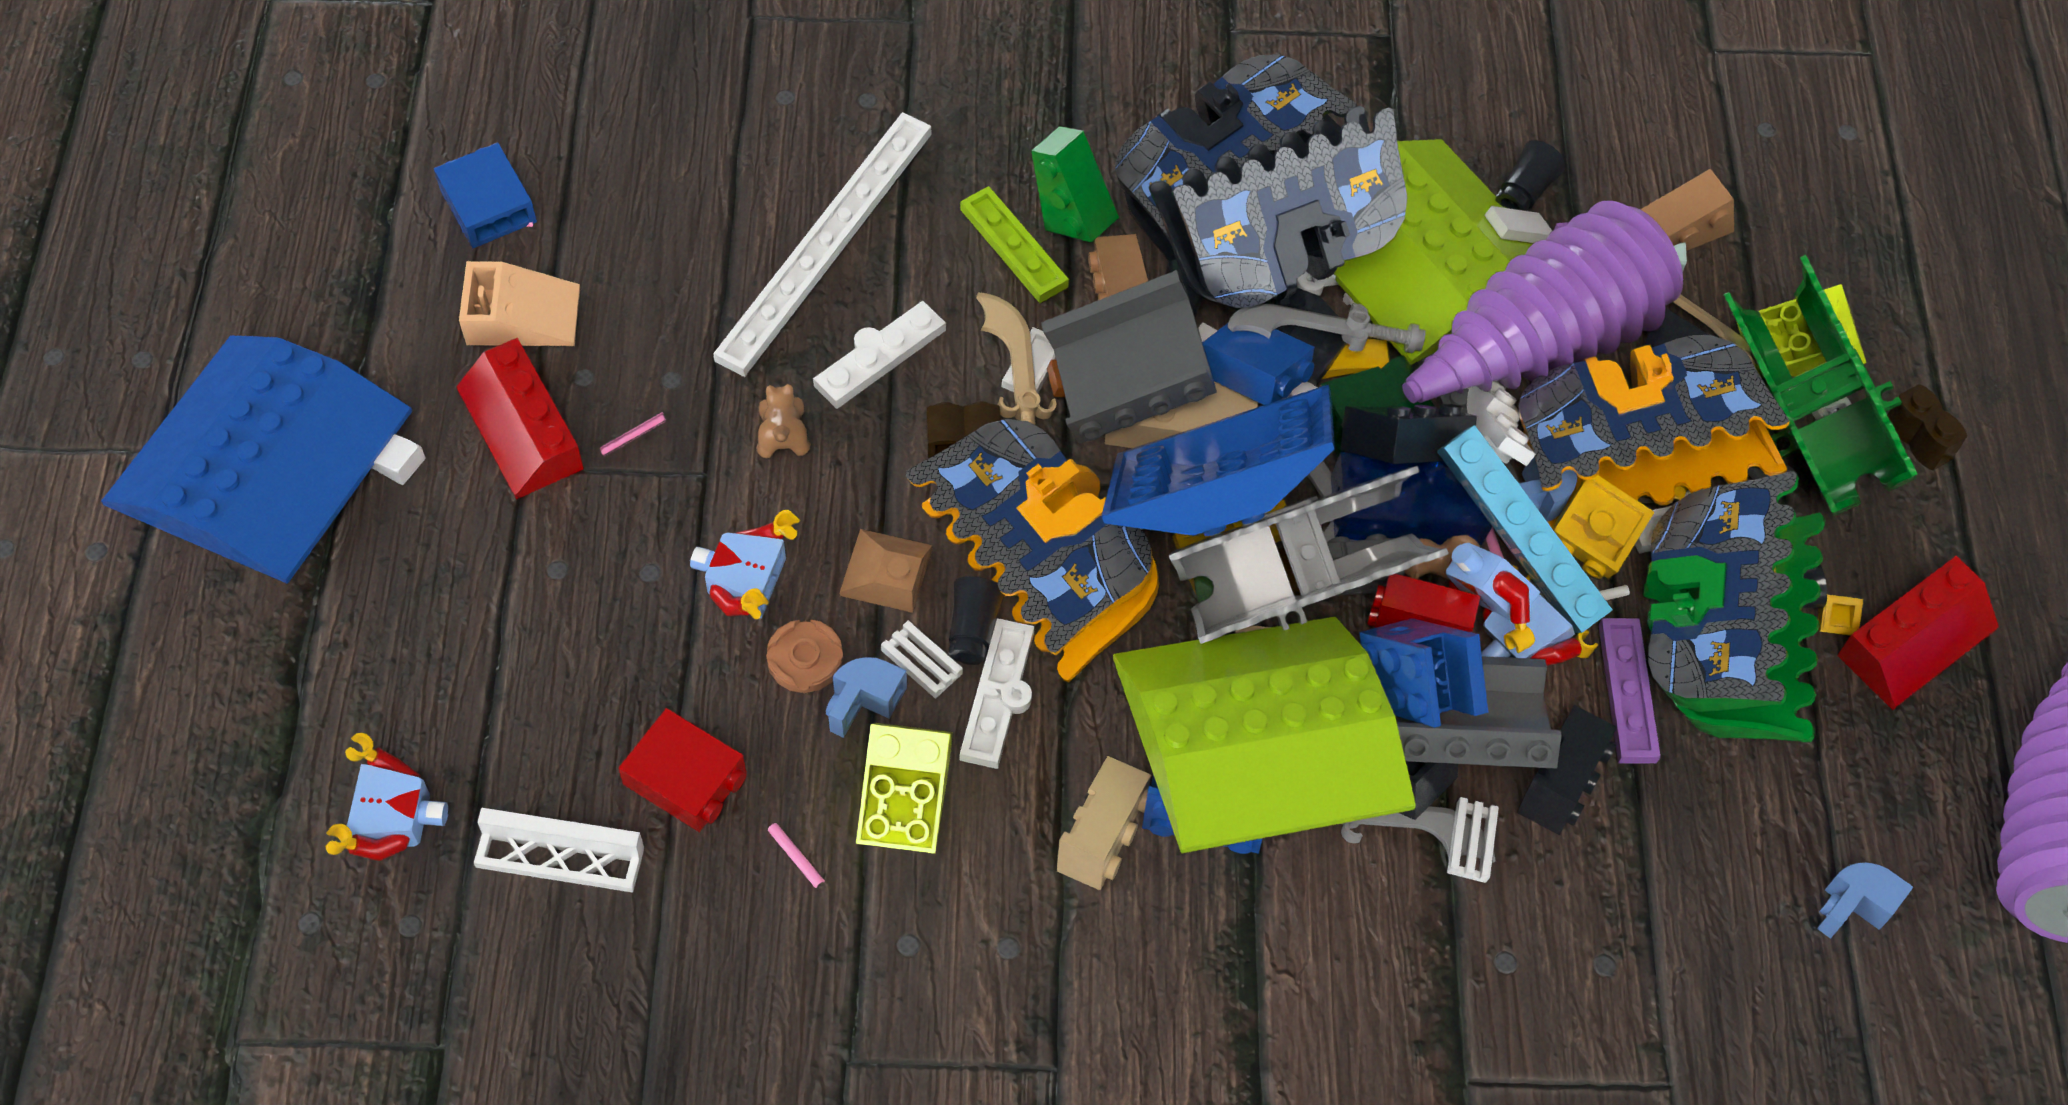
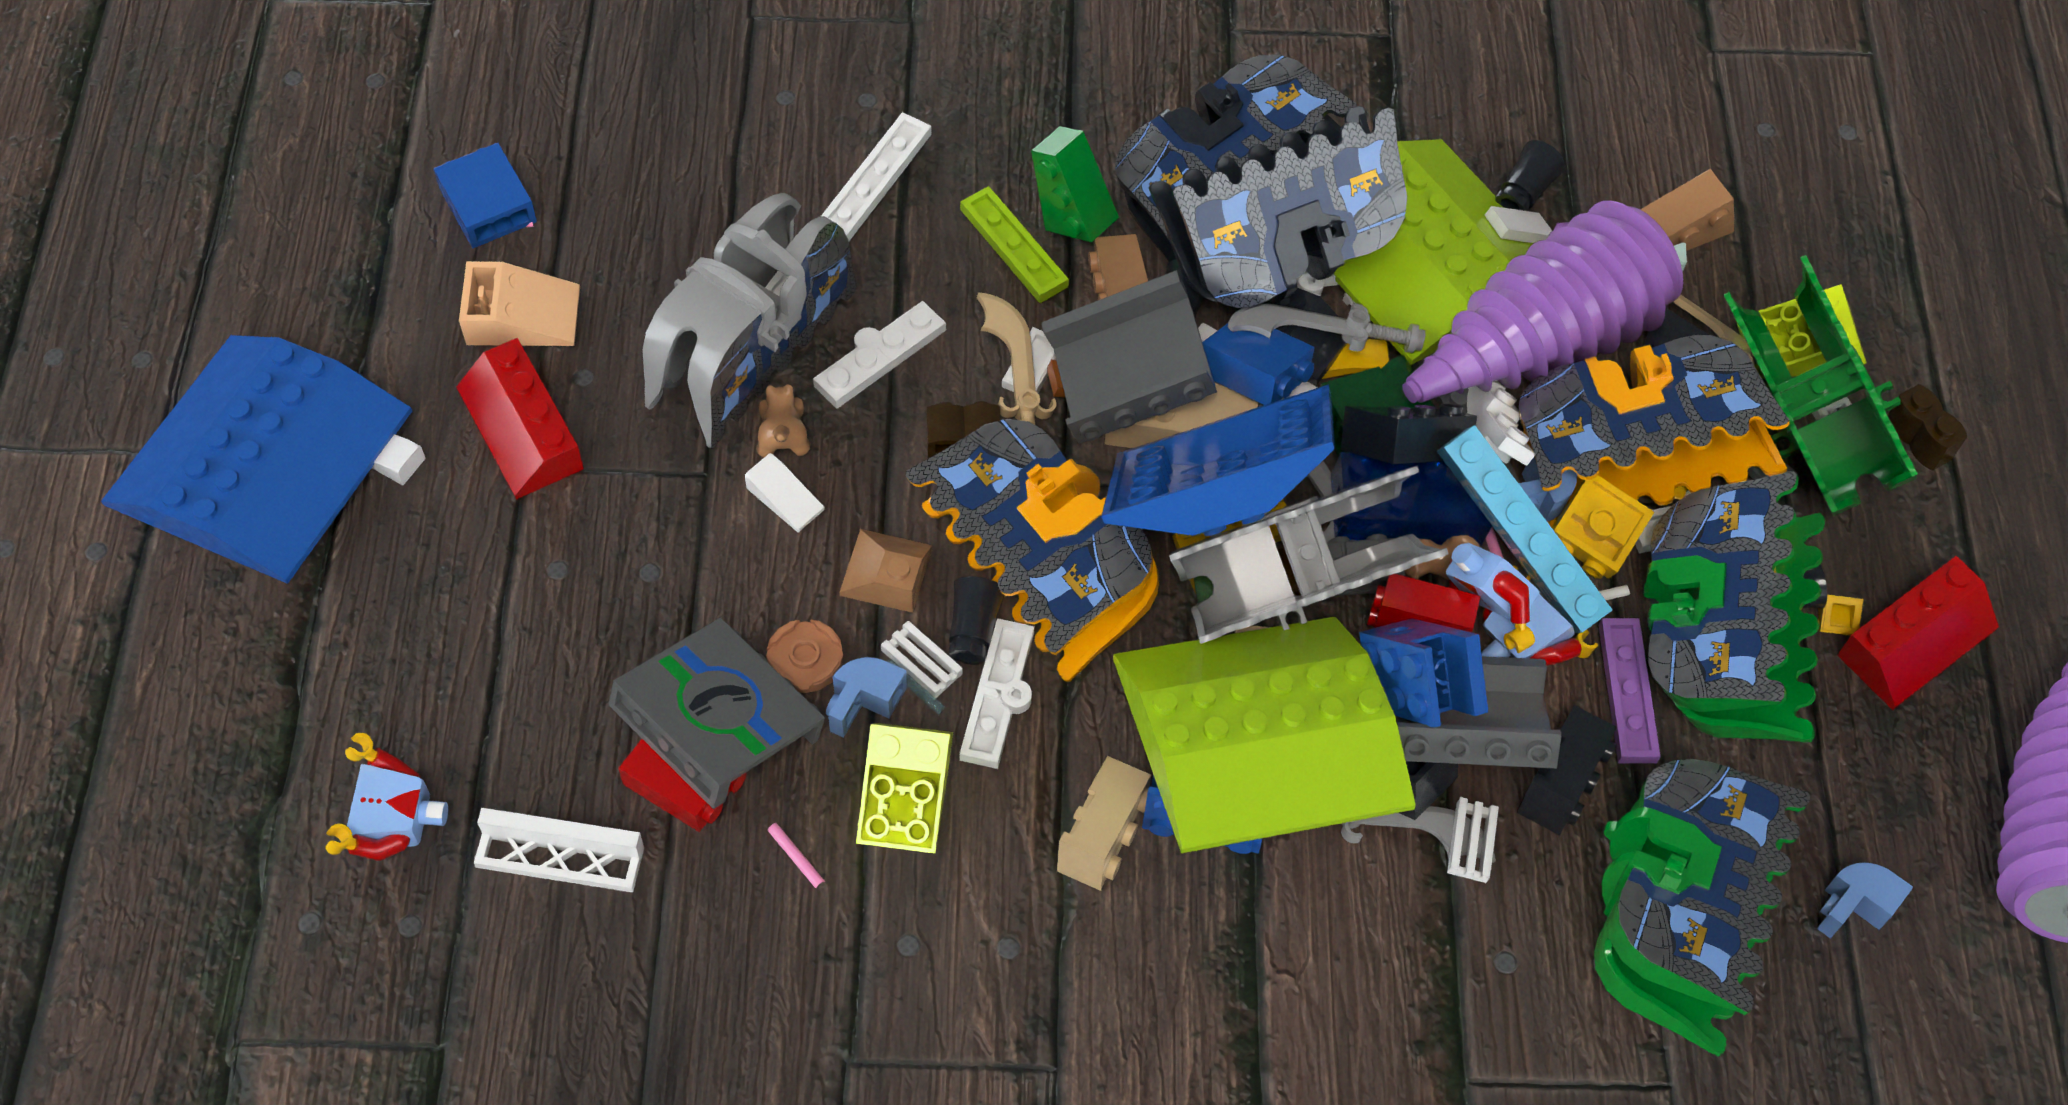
bright pink piece [599,412,666,456] -> none
torso [690,510,800,619] -> none
none -> dark grey panel [609,618,825,809]
none -> light grey animal [642,193,856,449]
none -> white slope [745,453,825,533]
none -> clear light blue piece [887,659,947,715]
none -> animal [1594,759,1810,1057]

